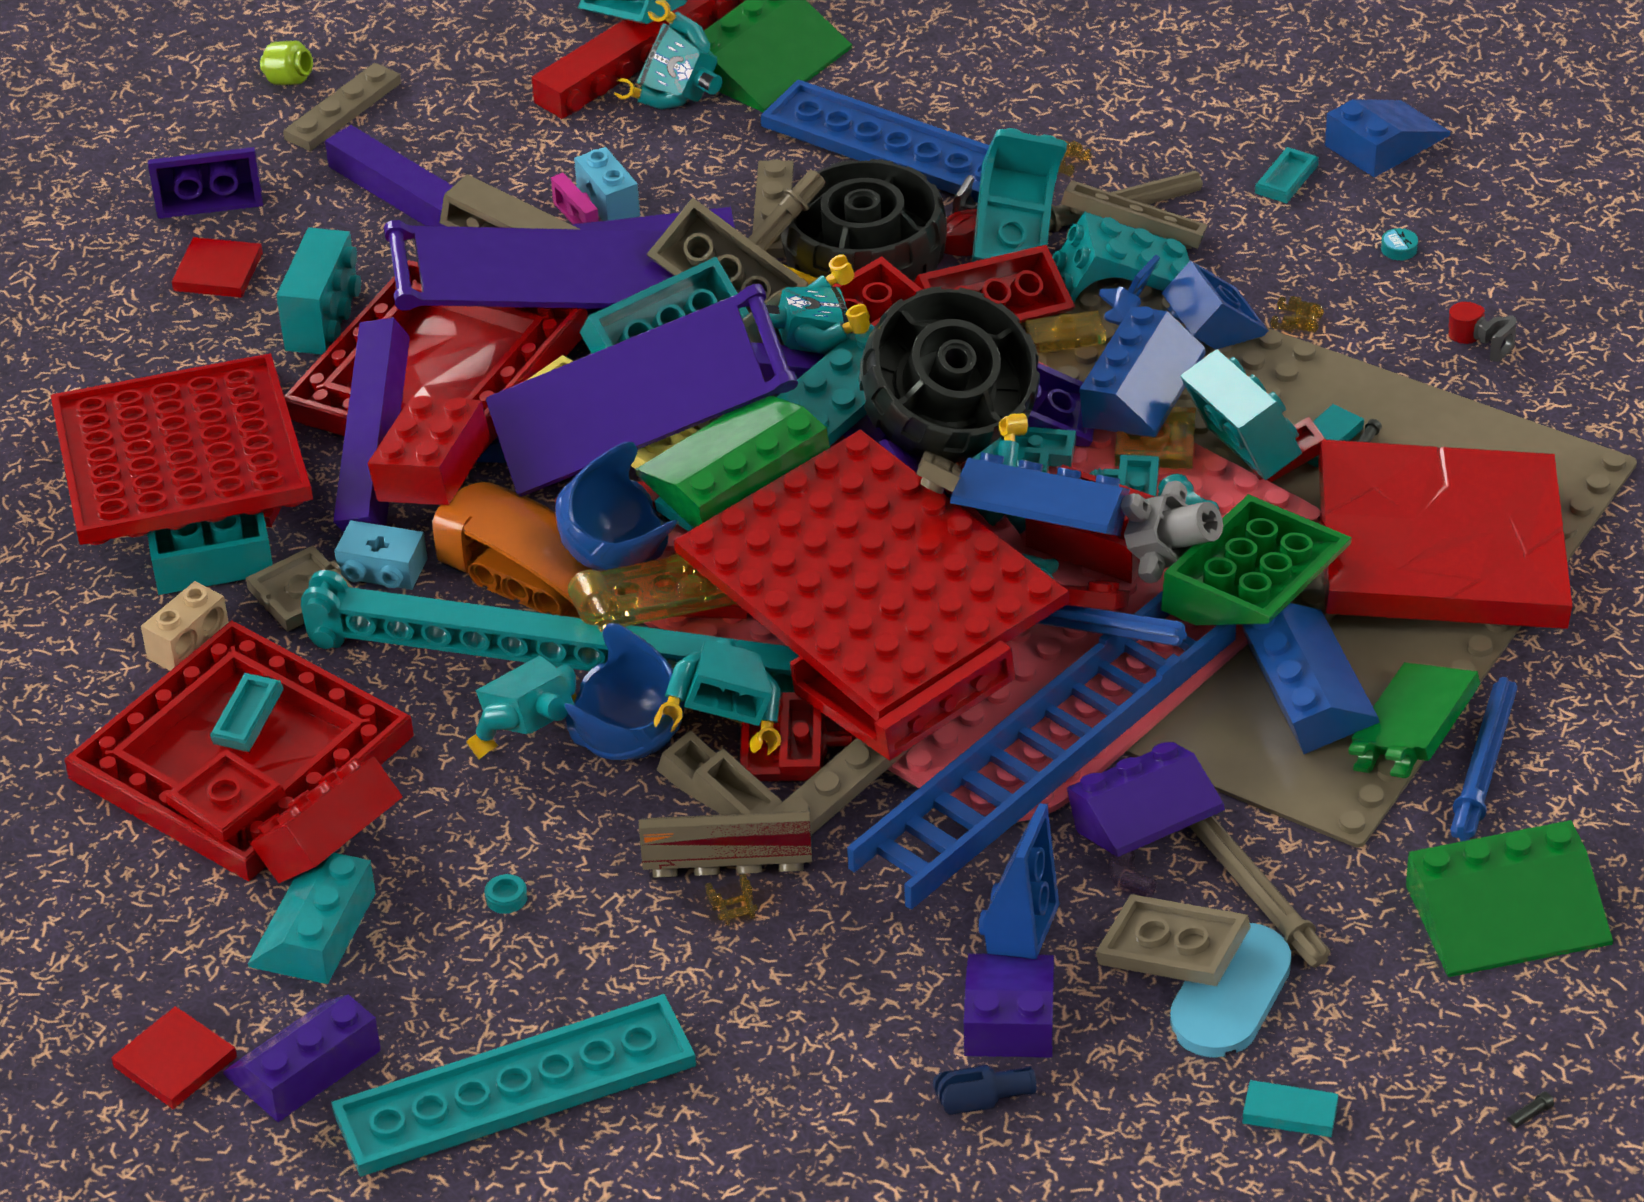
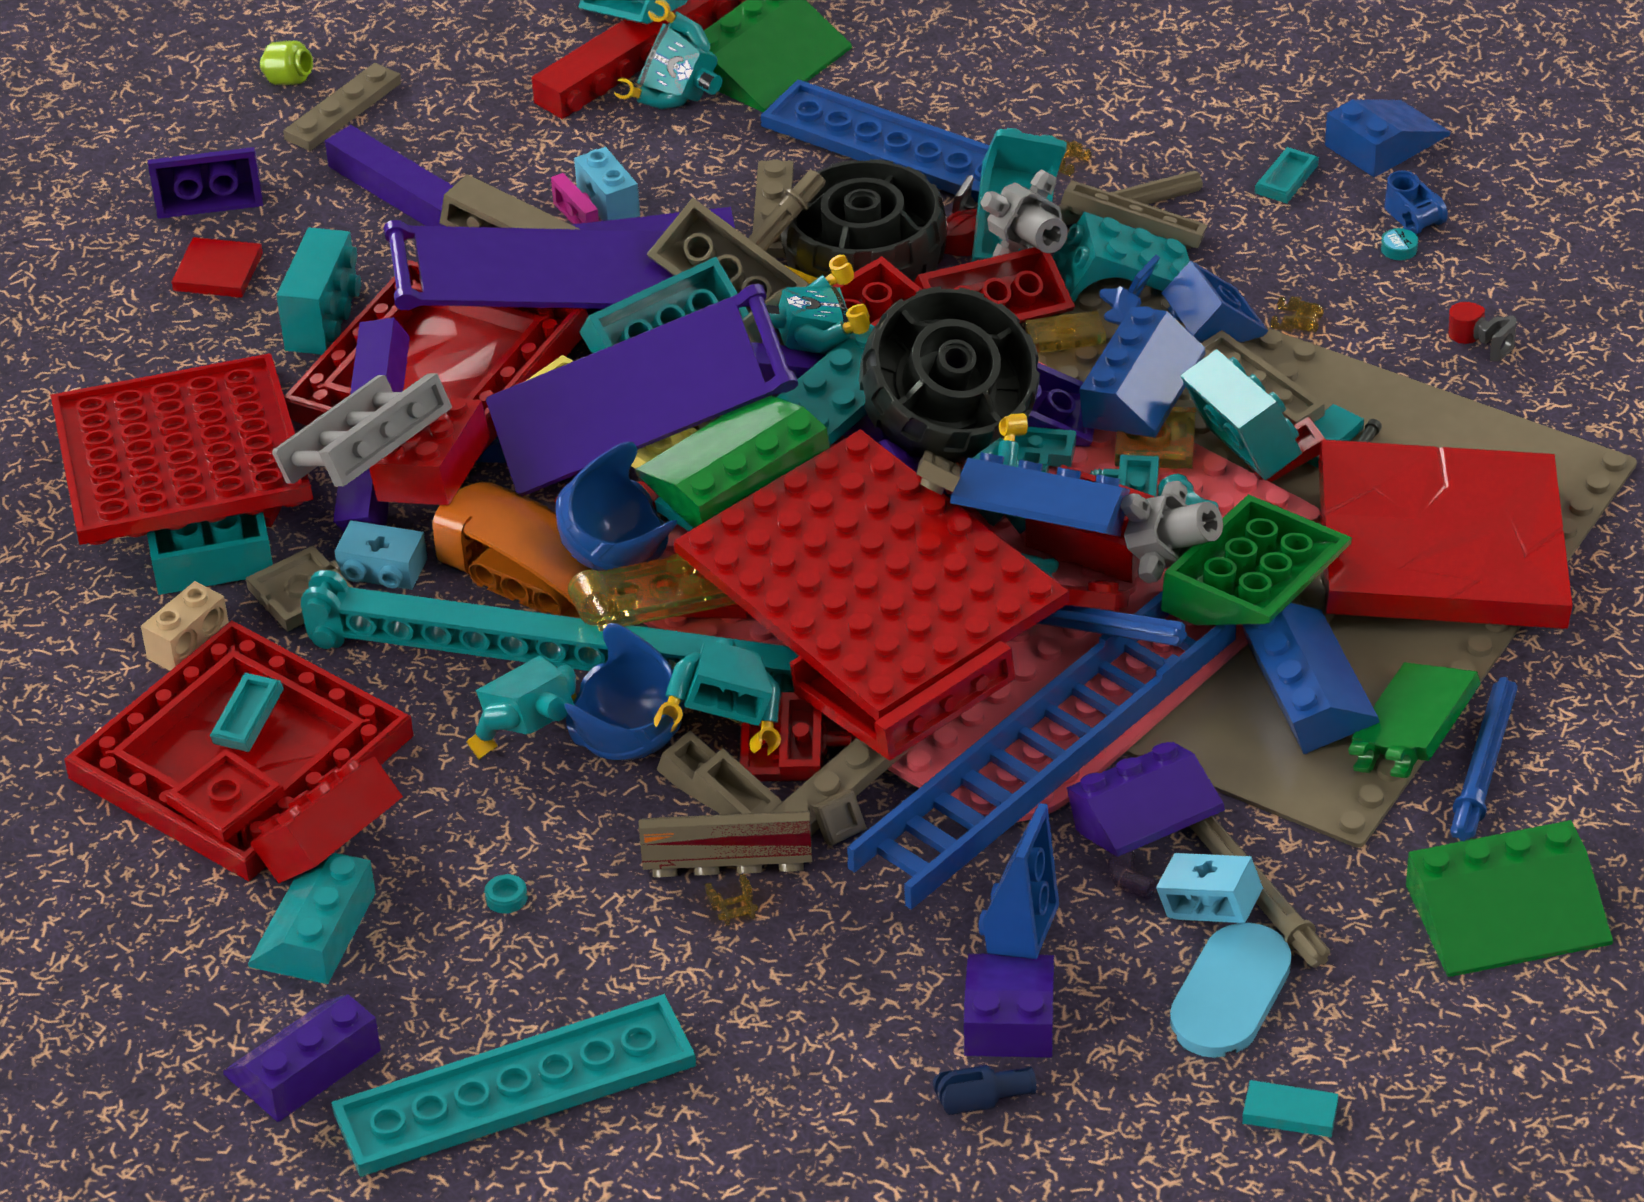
red tile [111,1006,237,1109] -> none
dark tan plate [1096,894,1250,986] -> none
pearl dark grey piece [1507,1091,1554,1128] -> none
none -> light grey fence [272,373,452,486]
none -> dark tan tile [812,789,867,846]
none -> light grey piece [981,169,1068,257]
none -> medium azure brick [1156,853,1263,923]
none -> dark tan plate [1201,330,1325,425]
none -> blue piece [1384,170,1448,235]

